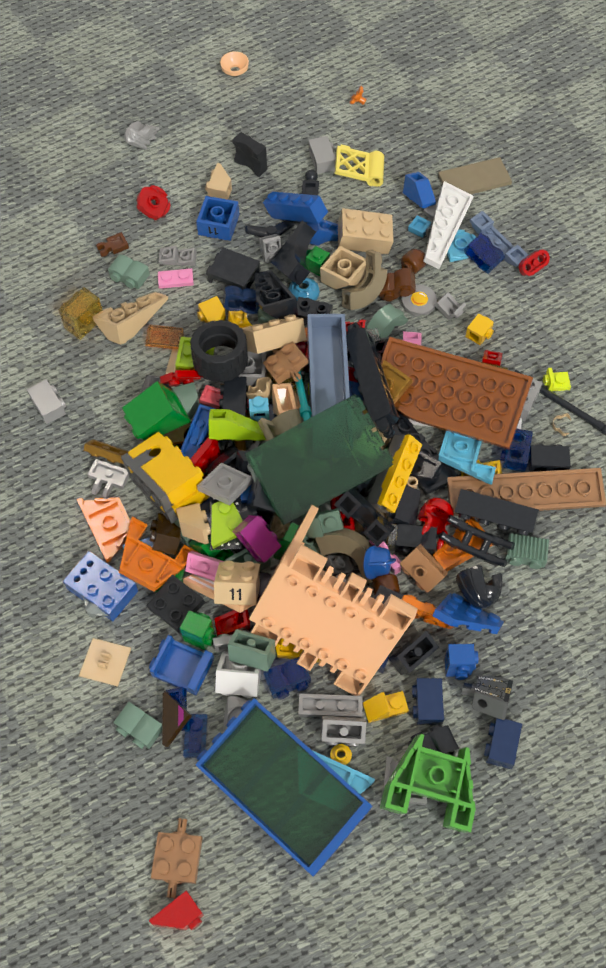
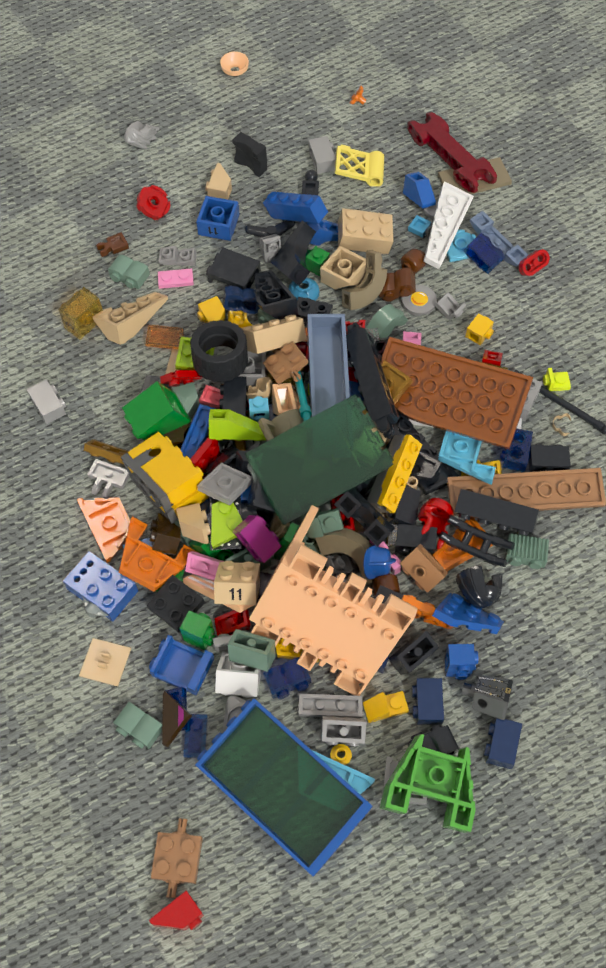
none -> dark red piece [407,112,497,193]

